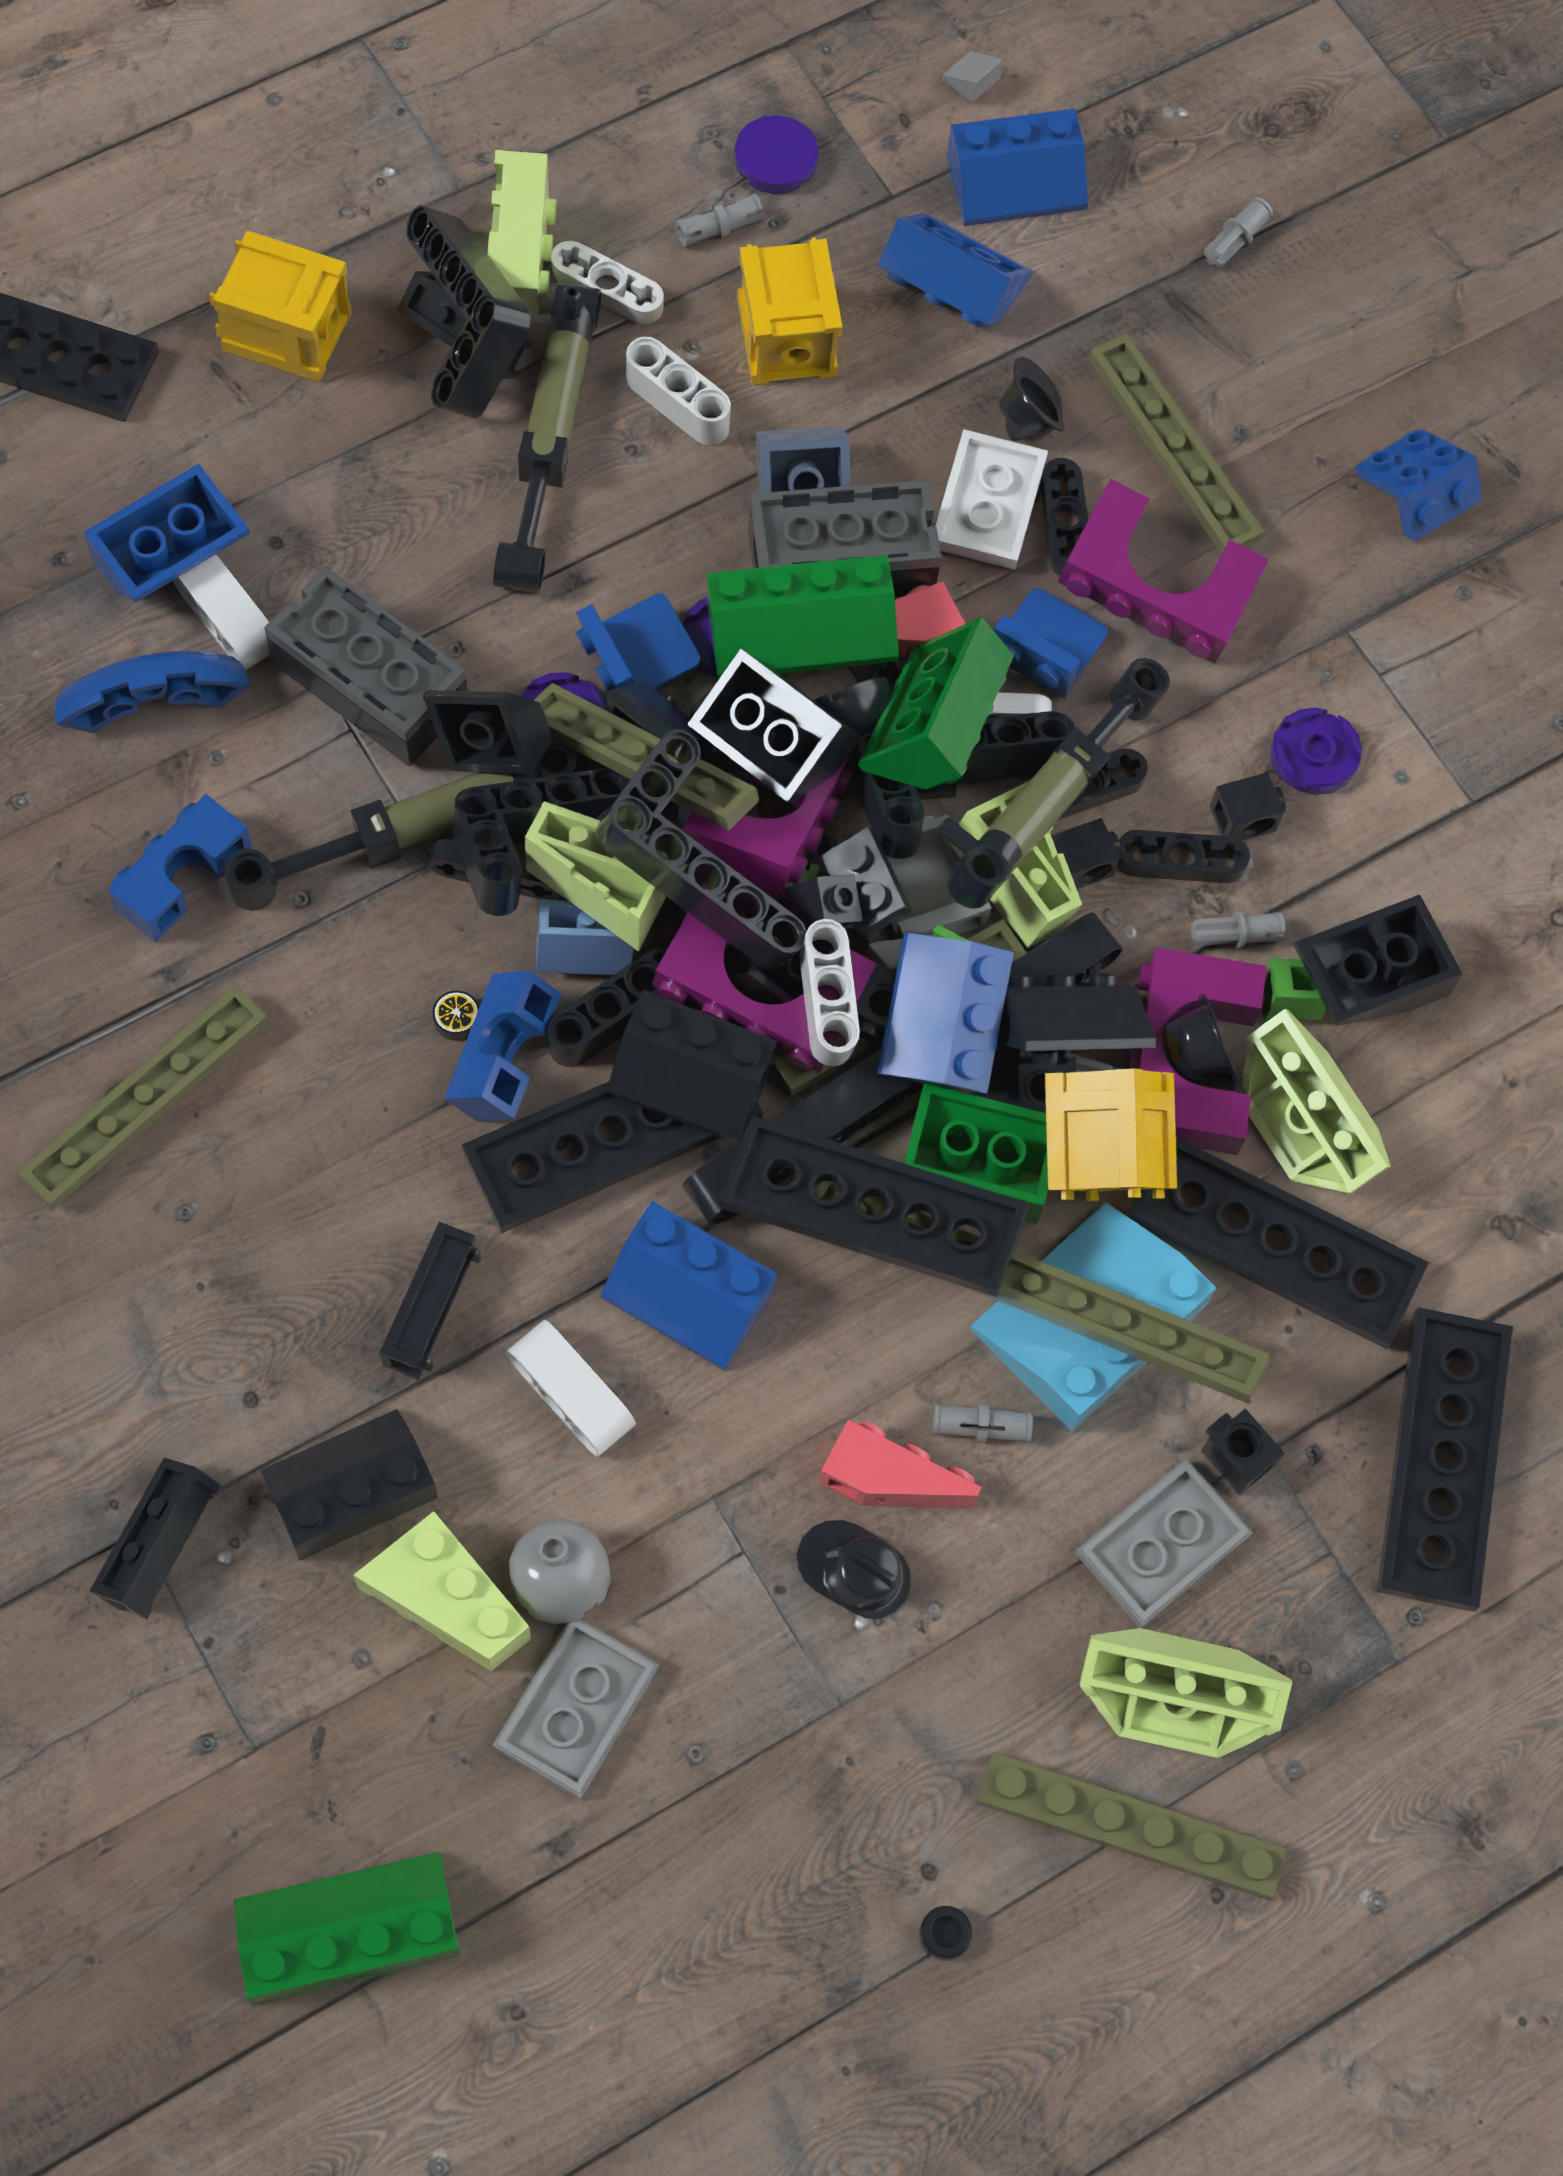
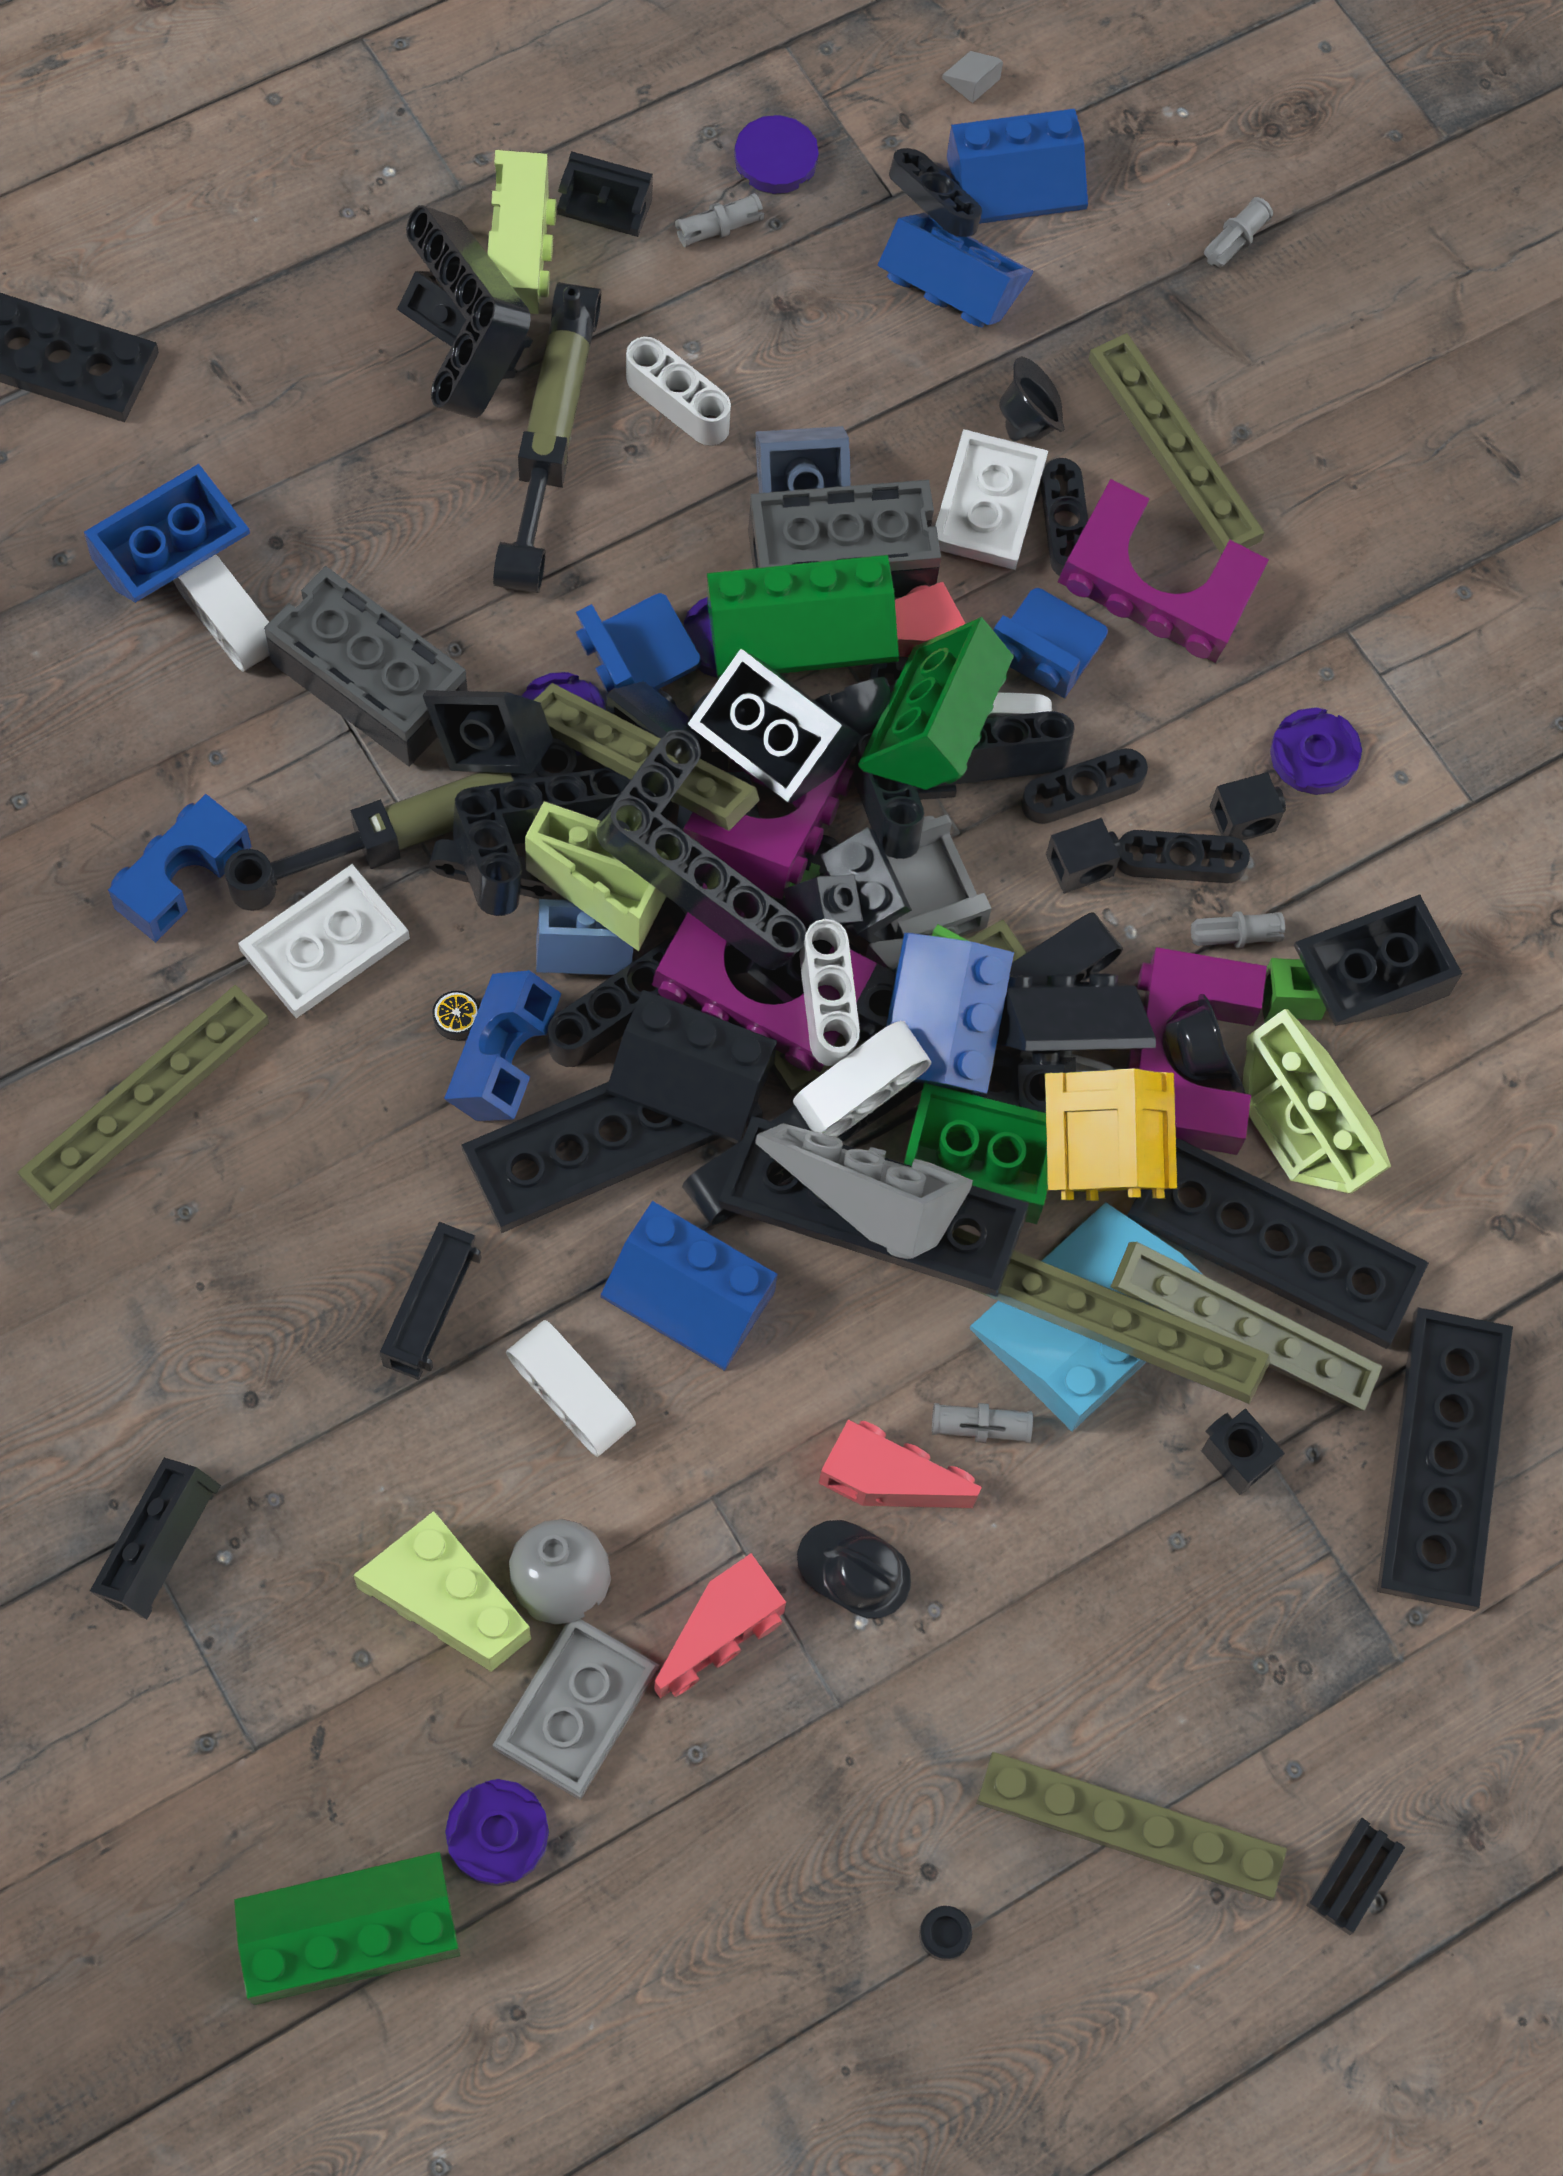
blue brick [55,651,250,733] -> none
yellow container [209,230,352,382] -> none
black slope [260,1409,438,1560] -> none
white beam [551,241,664,324] -> none
yellow container [737,237,843,386] -> none
black piece [938,658,1170,909] -> none
yellowish green wedge [947,781,1082,949] -> none
light grey tile [1075,1458,1253,1628] -> none
yellowish green wedge [1080,1628,1292,1758] -> none
blue bracket [1356,430,1483,541] -> none
none -> white plate [238,864,410,1019]
none -> dark purple tile [445,1779,549,1886]
none -> black hinge [557,151,653,237]
none -> coral slope [654,1553,786,1699]
none -> light grey wedge [756,1123,973,1259]
none -> white beam [793,1021,931,1137]
none -> black beam [889,148,982,237]
none -> olive plate [1111,1242,1382,1411]
none -> black tile [1306,1818,1405,1935]

